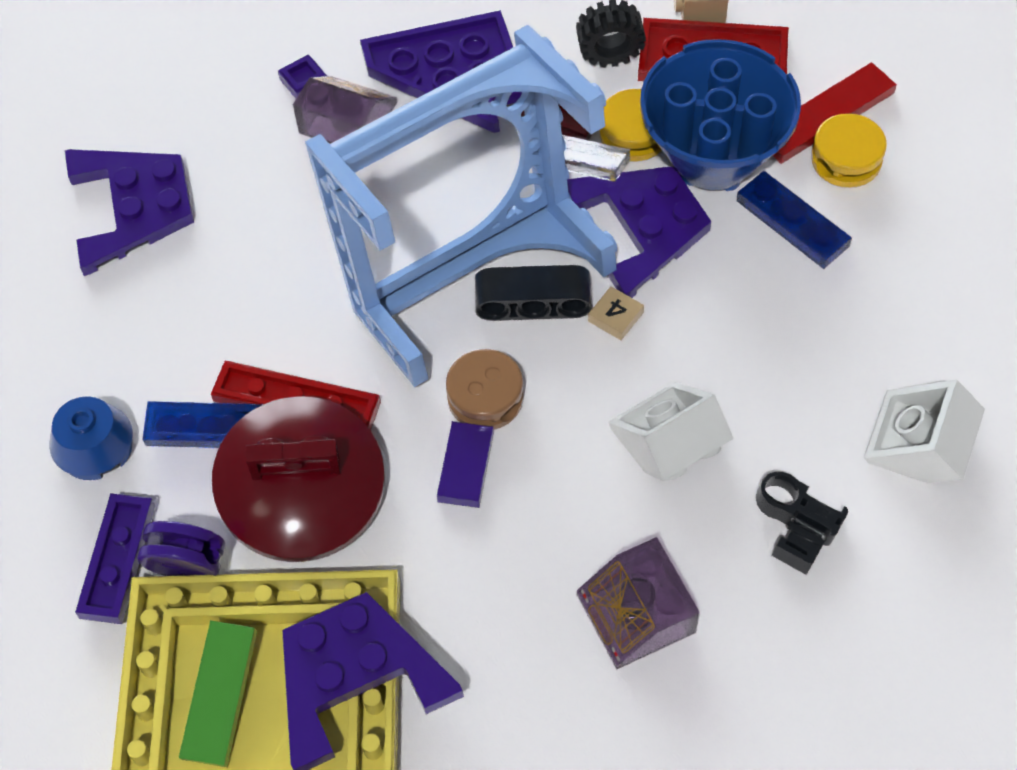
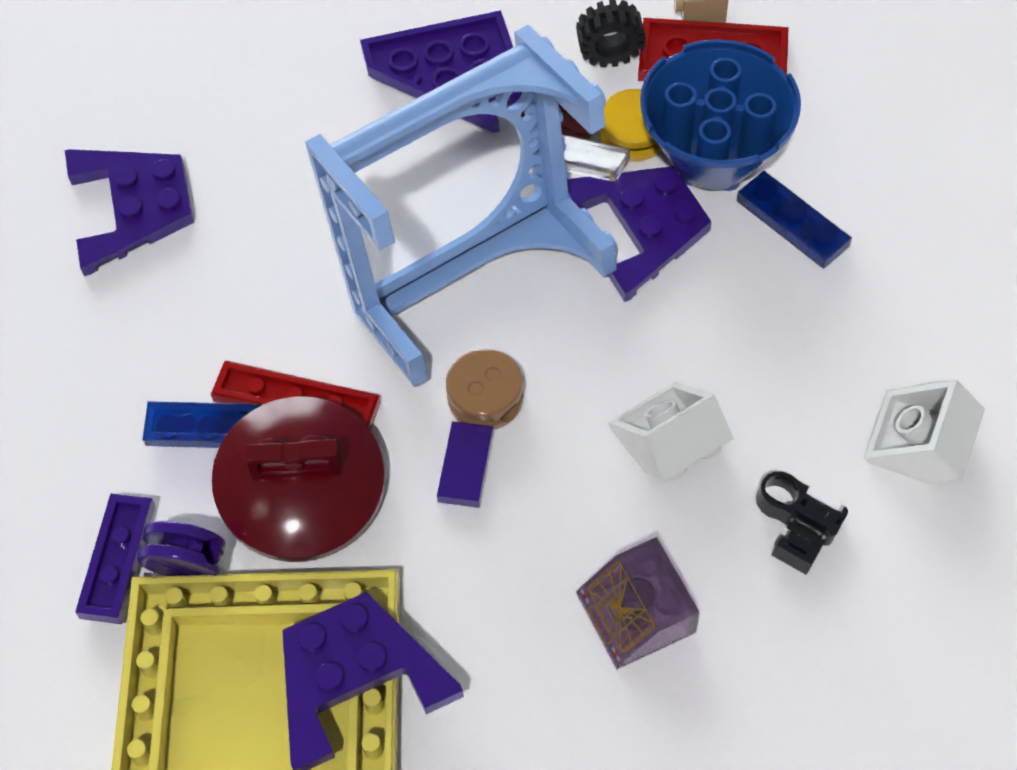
blue cone [49,396,133,480] -> none
bright green tile [179,620,257,767] -> none
dark purple tile [278,54,329,102] -> none
clear purple slope [292,76,398,144] -> none
black beam [475,265,592,321] -> none
tan tile [588,286,644,341] -> none
red tile [773,62,897,164] -> none
yellow head [811,114,887,188] -> none

